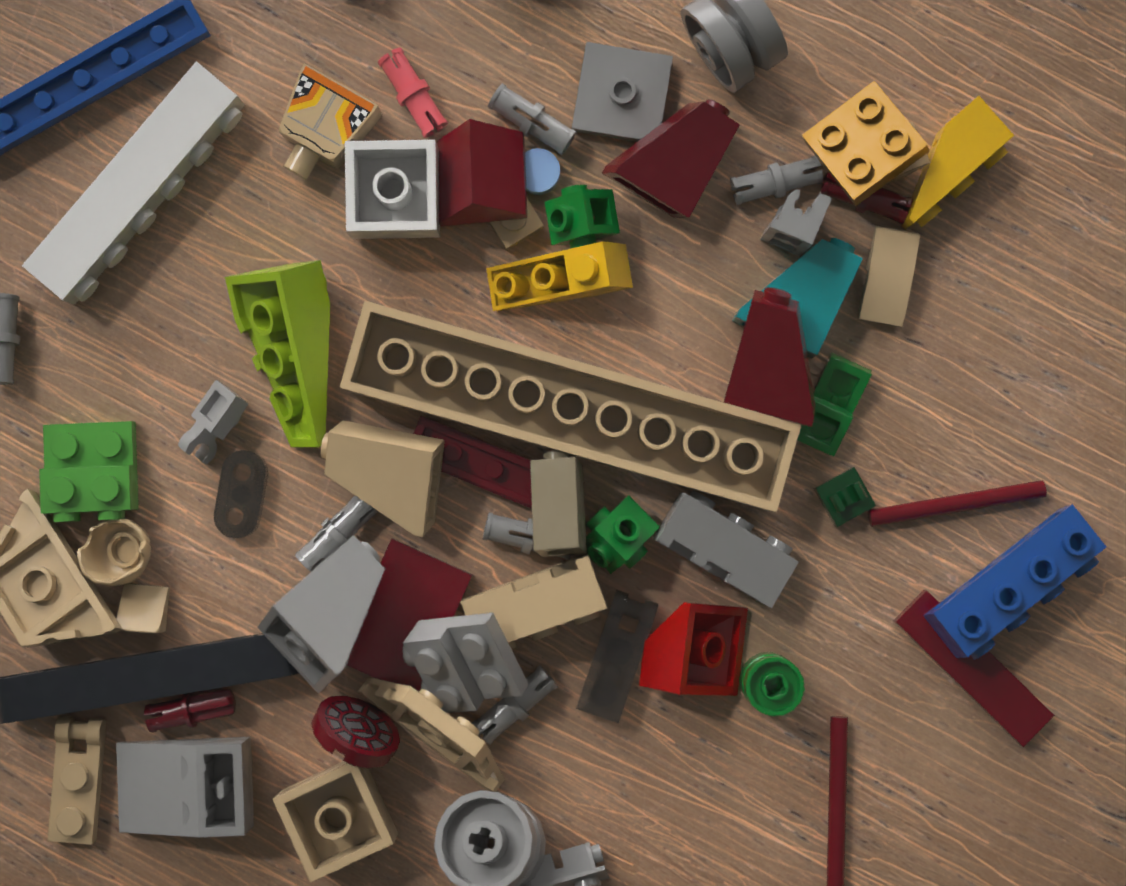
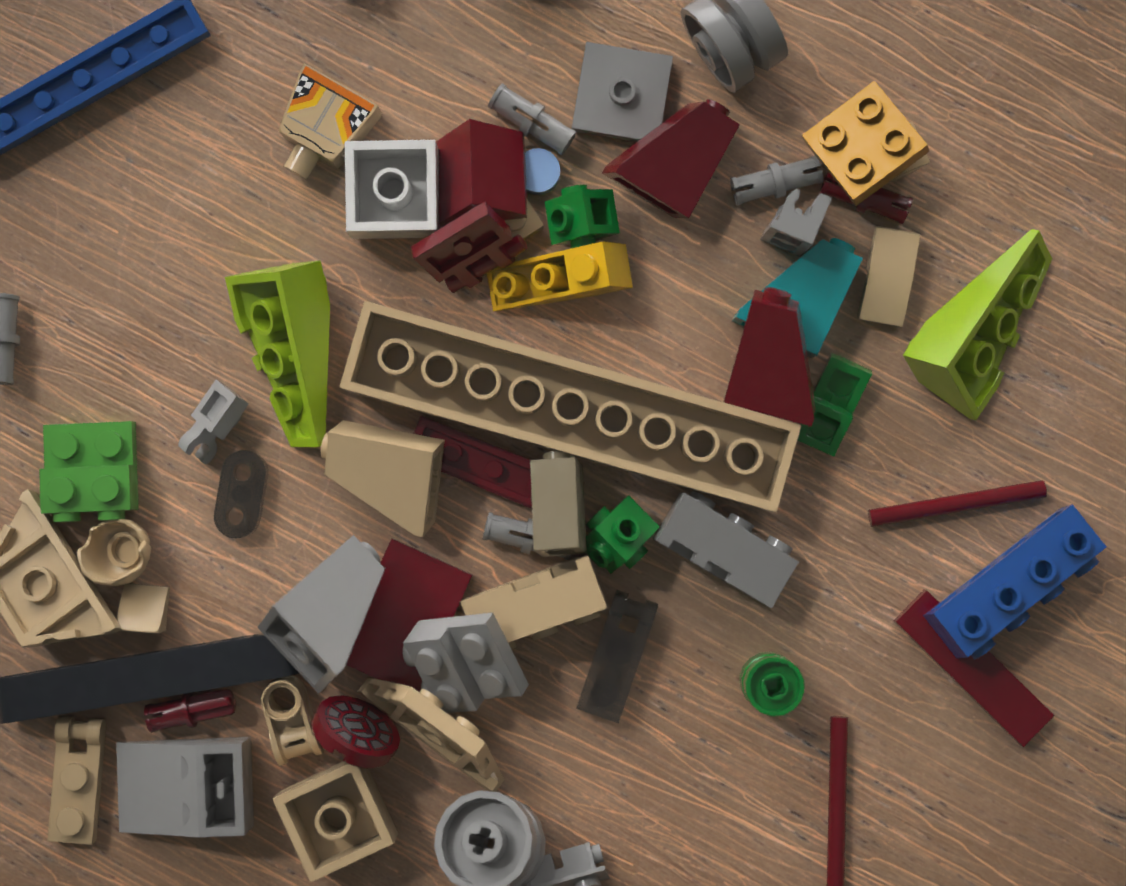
white brick [22,61,245,305] -> none
light grey pin [295,496,378,572] -> none
coral pin [378,48,448,138] -> none
light grey pin [472,665,558,745] -> none
red slope [639,602,748,696] -> none
dark green tile [813,467,876,527] -> none
yellow slope [901,96,1014,230] -> none
none -> tan piece [261,675,324,766]
none -> dark red plate [411,202,528,293]
none -> lime wedge [903,229,1052,421]

